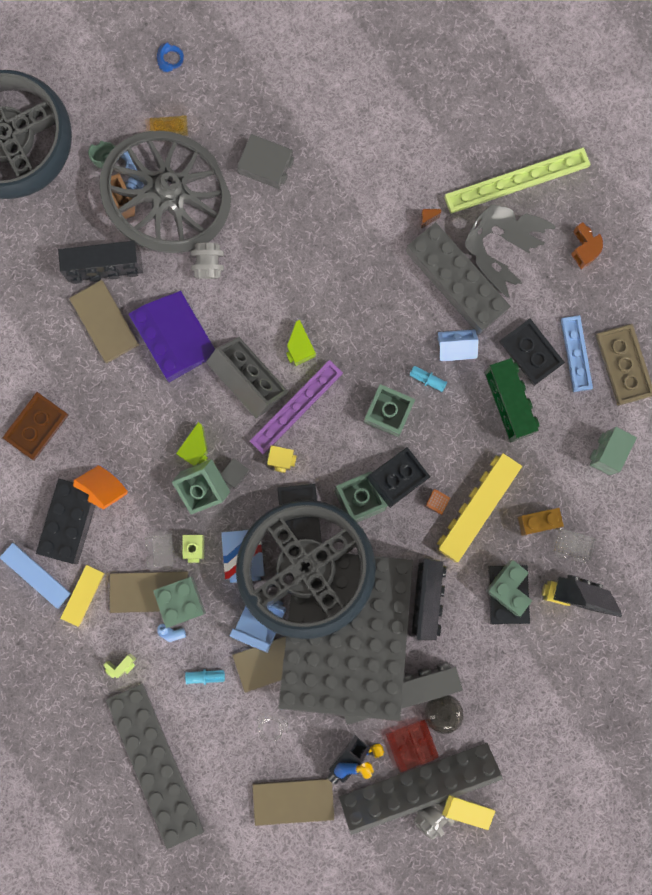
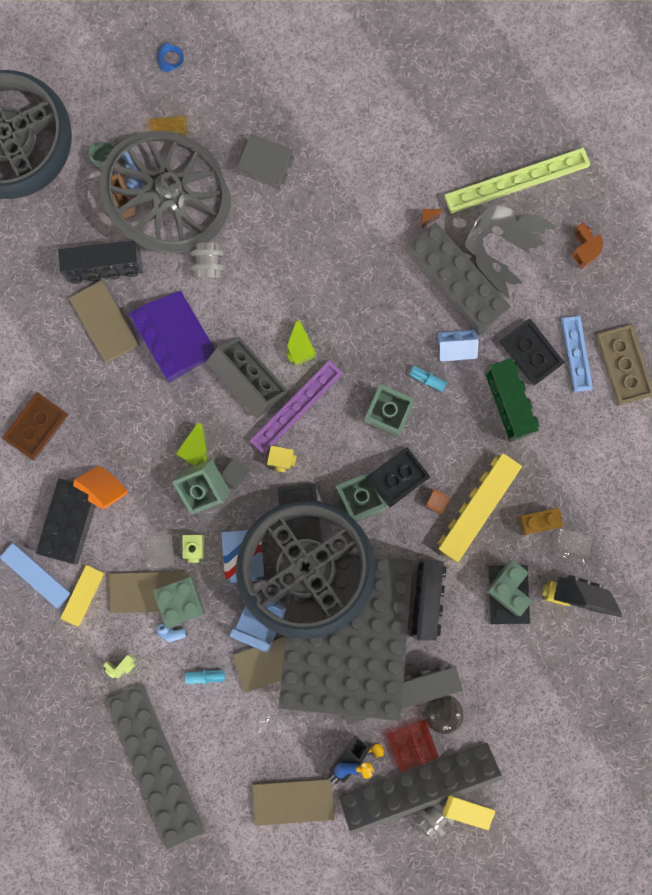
sand green brick [589,427,637,475] -> none

